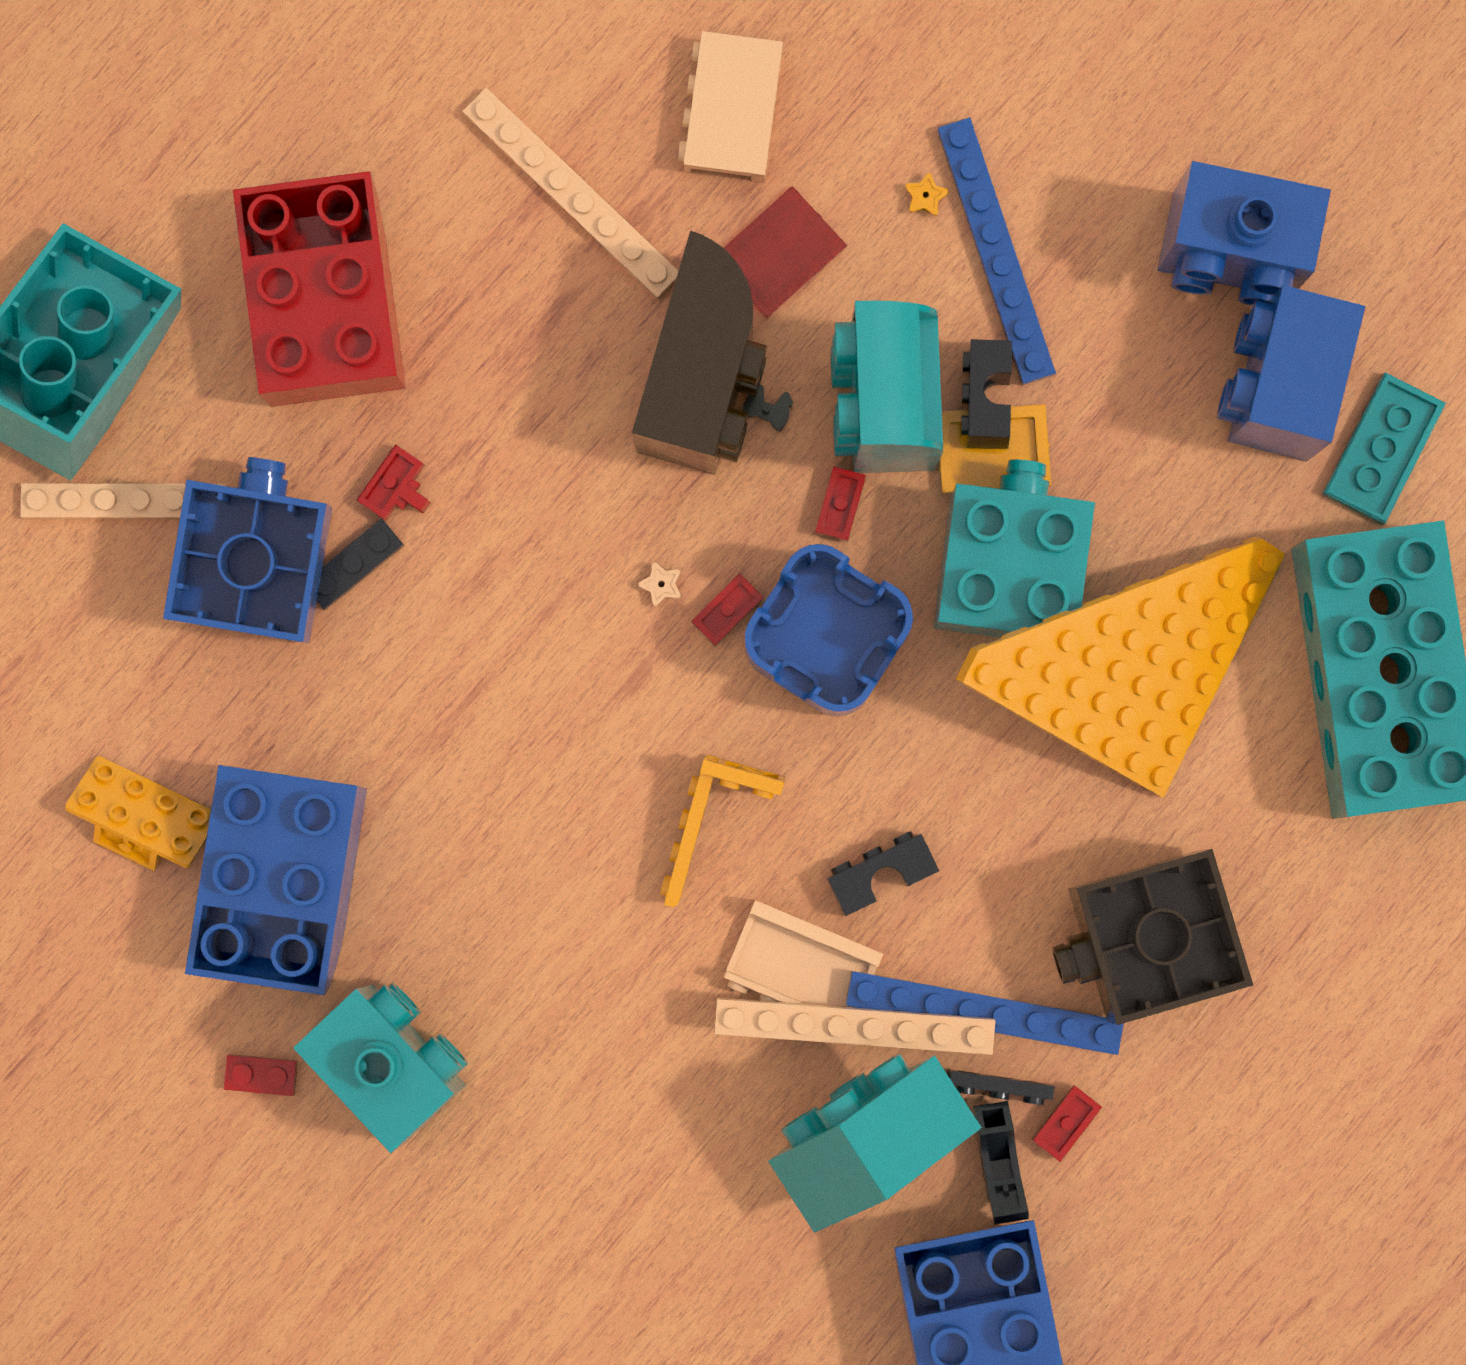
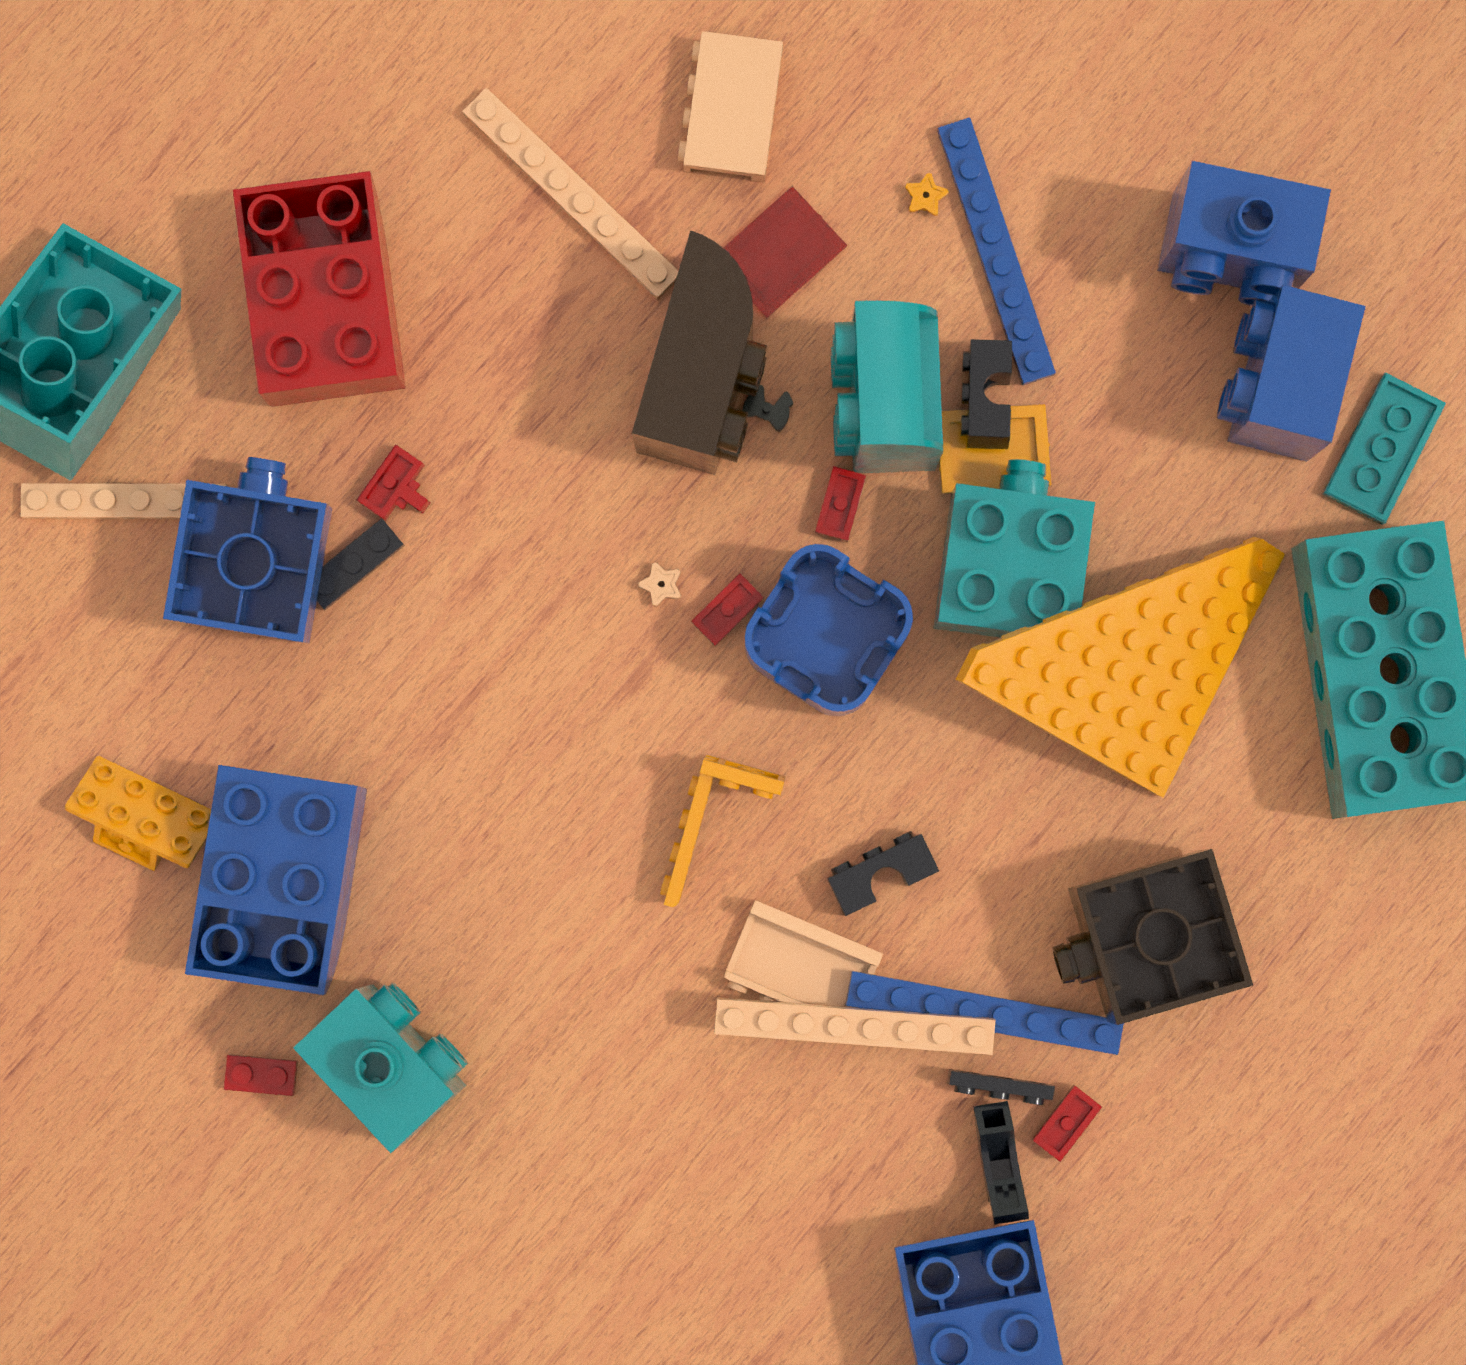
teal brick [768,1054,982,1233] -> none

